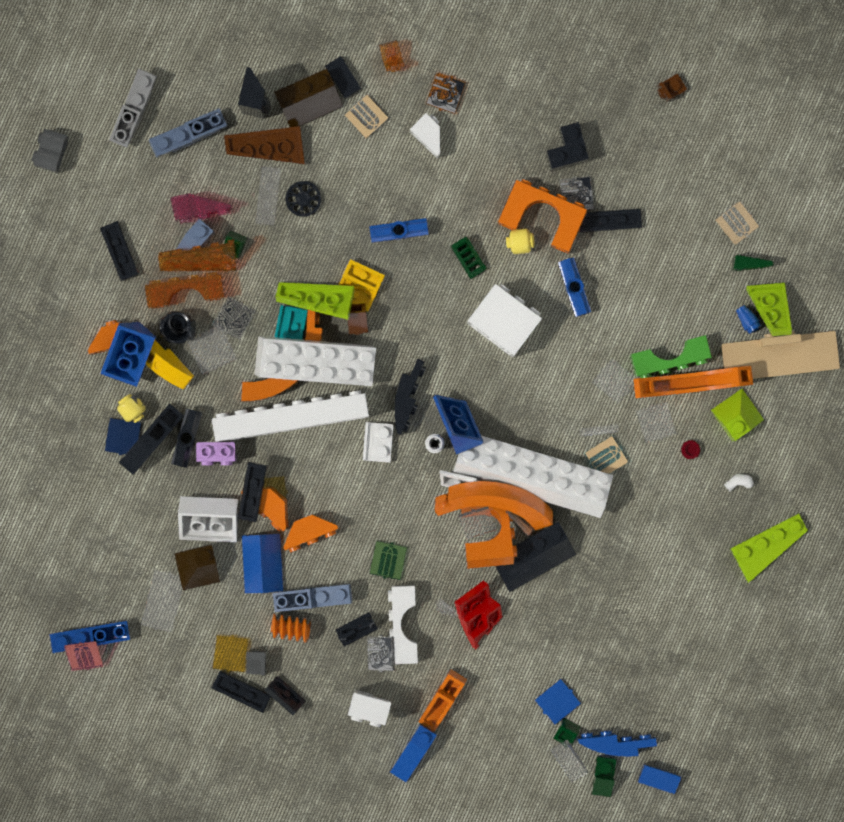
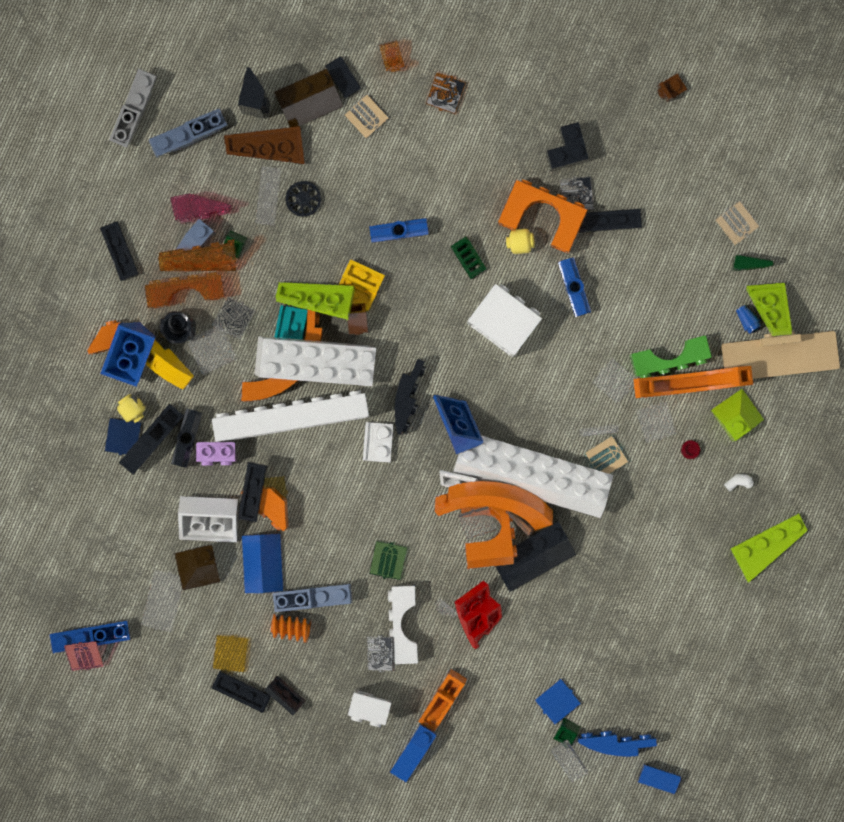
dark grey brick [32,129,69,174] -> none
dark grey panel [246,651,266,676] -> none
orange slope [283,514,339,552] -> none
black hinge [335,612,378,647] -> none
white slope [410,113,440,158] -> none
white cone [425,434,444,453] -> none
dark green slope [591,756,616,797] -> none

